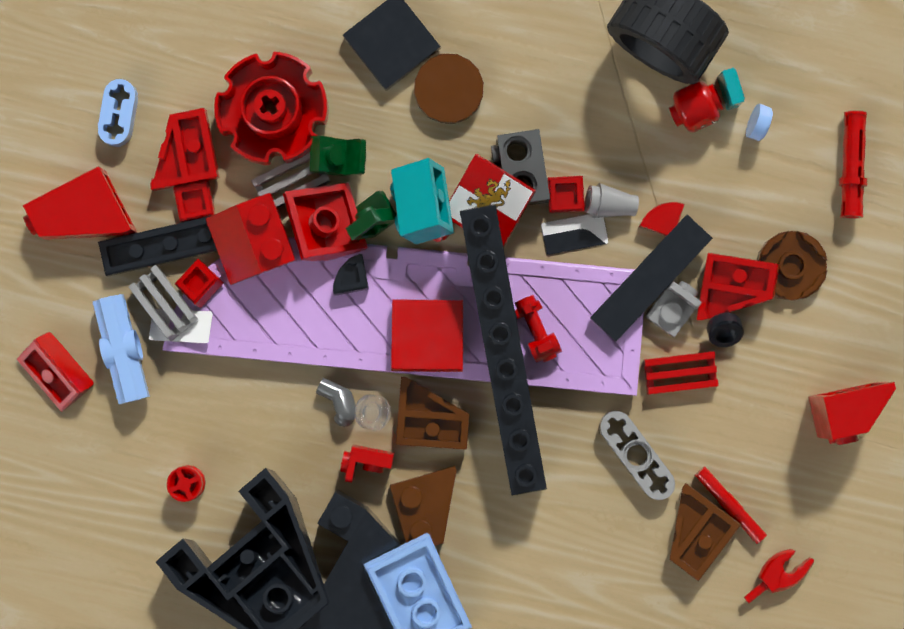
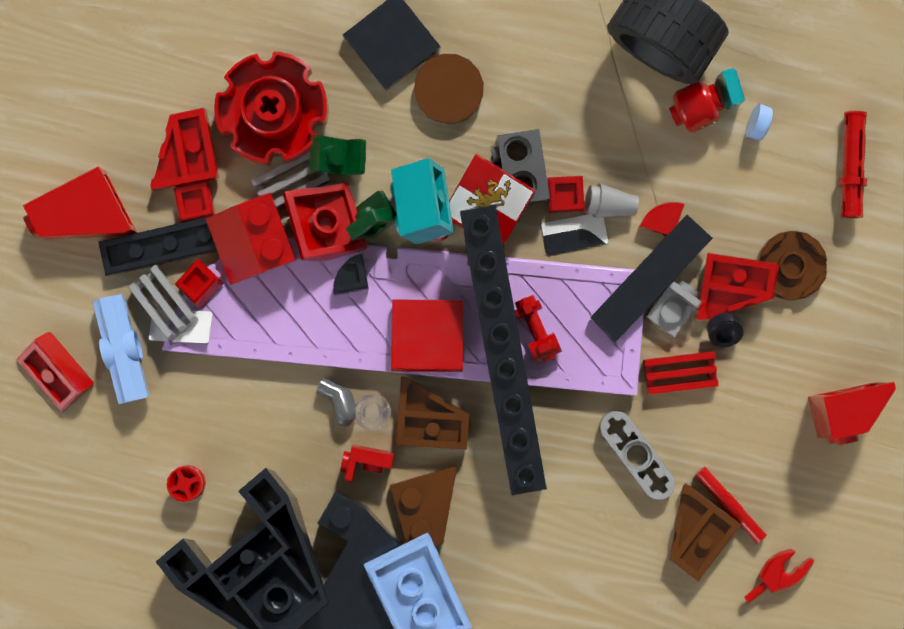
light blue beam [98,79,138,147] -> none

